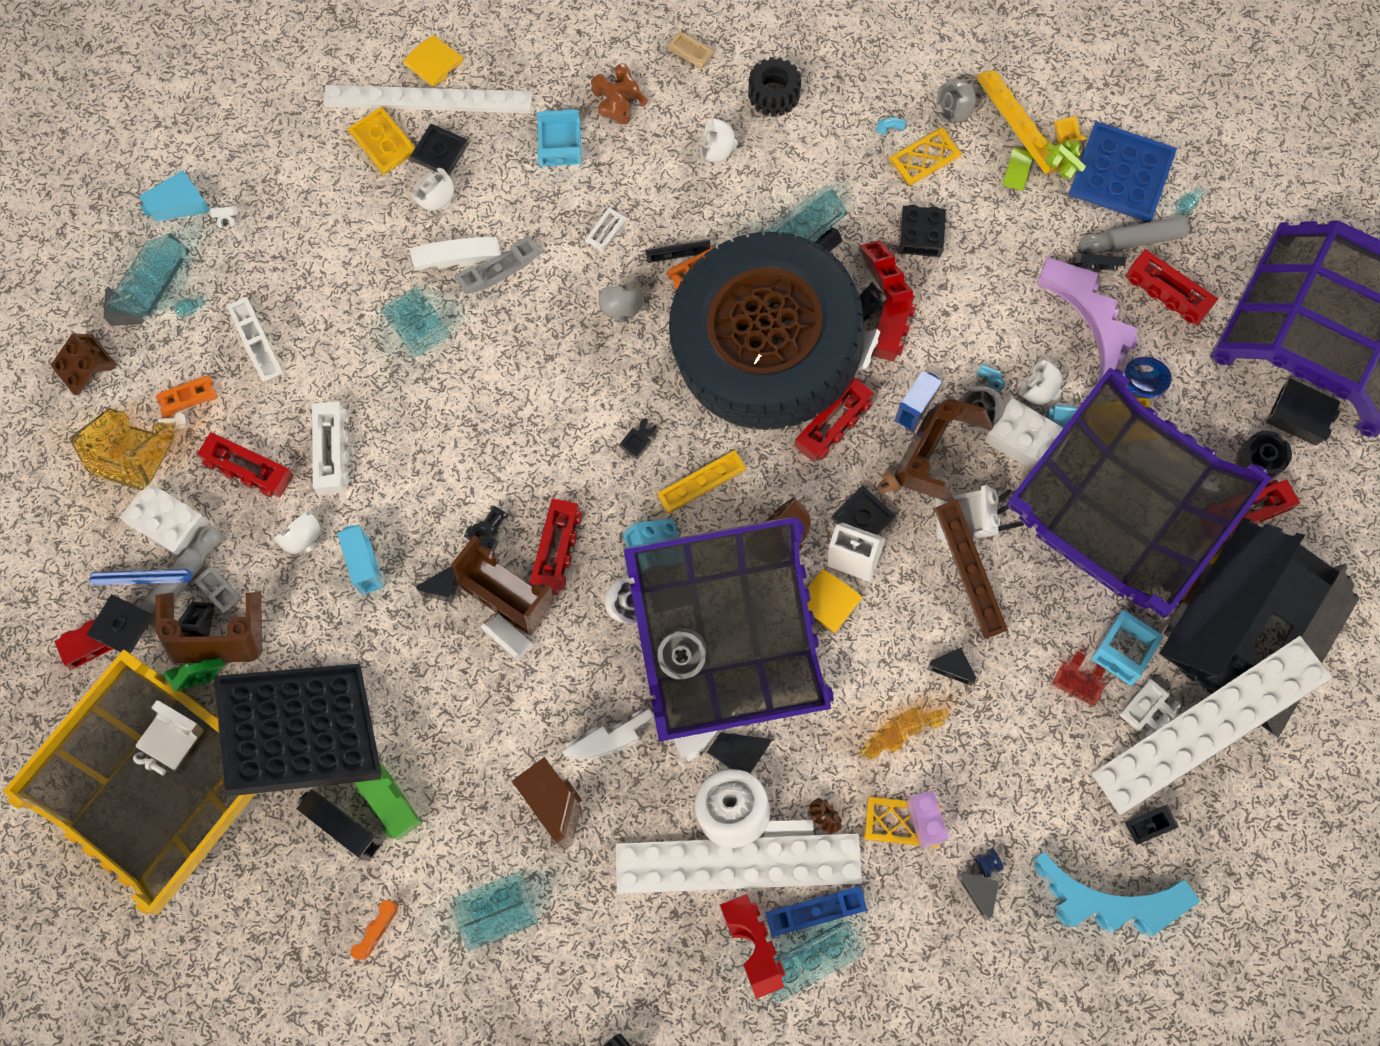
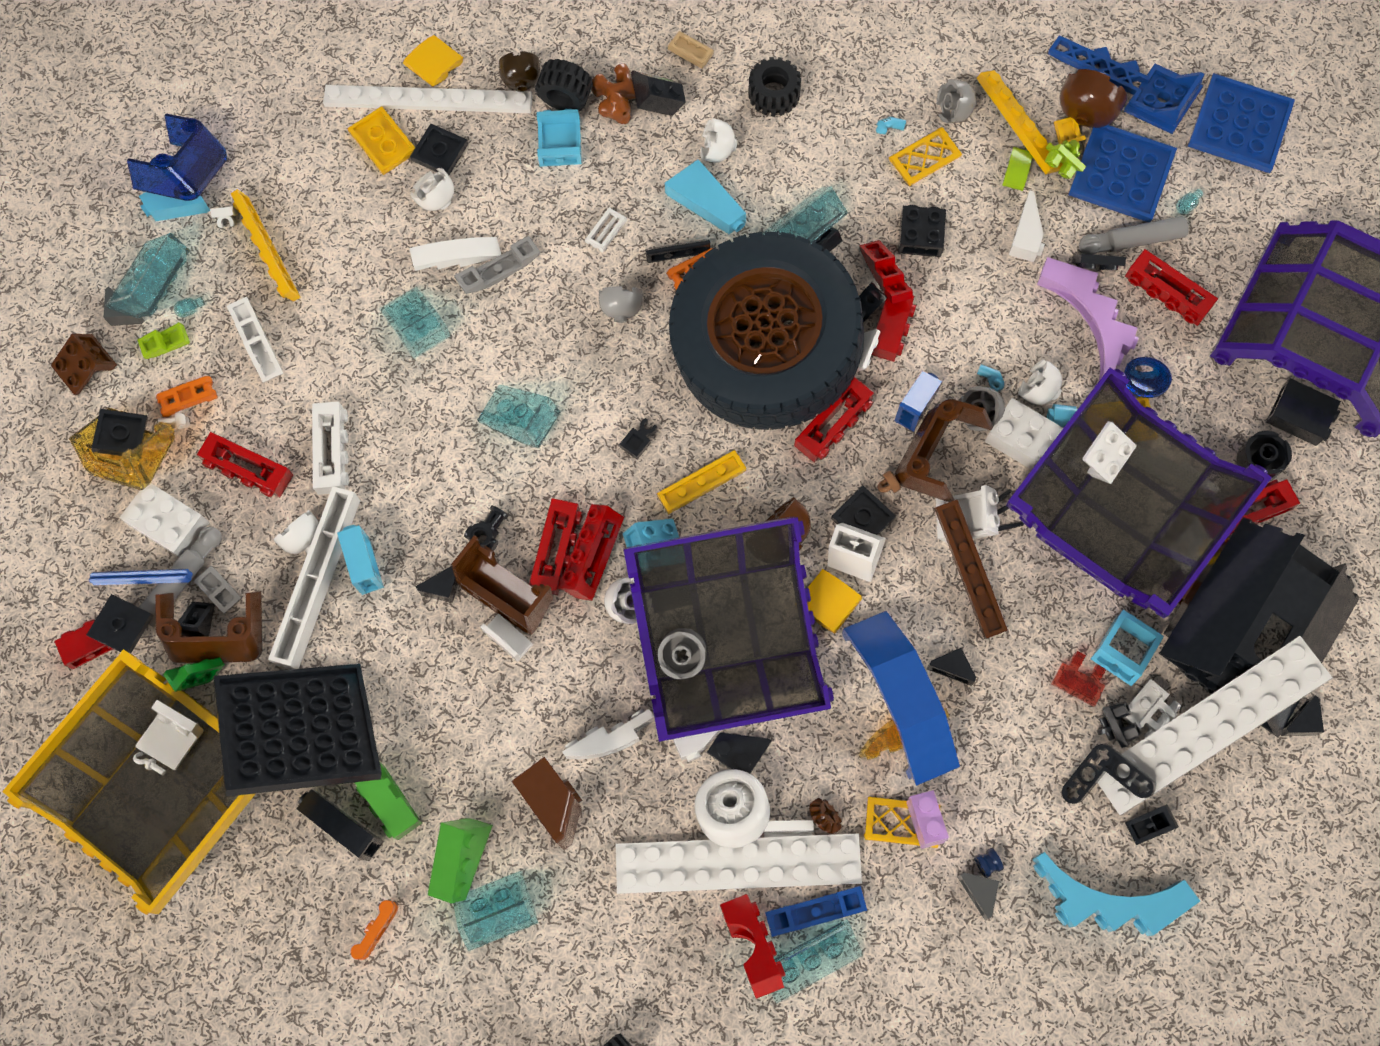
none -> black plate [91,409,148,459]
none -> clear blue windscreen [127,113,227,201]
none -> lime slope [137,322,190,359]
none -> yellow plate [231,189,301,301]
none -> white brick [268,486,360,669]
none -> bright green wedge [428,818,493,904]
none -> clear light blue slope [477,384,561,448]
none -> dark brown cylinder [499,51,540,92]
none -> black tyre [535,59,593,111]
none -> red brick [559,504,625,601]
none -> black slope [631,70,686,116]
none -> medium azure slope [665,160,746,234]
none -> blue panel [842,611,960,786]
none -> white slope [1009,191,1045,262]
none -> blue piece [1048,35,1204,134]
none -> reddish brown cylinder [1059,69,1127,128]
none -> black beam [1062,744,1156,804]
none -> white bracket [1083,421,1137,484]
none -> black hips [1096,701,1141,748]
none -> blue plate [1187,73,1295,174]
none -> black slope [1280,695,1324,736]

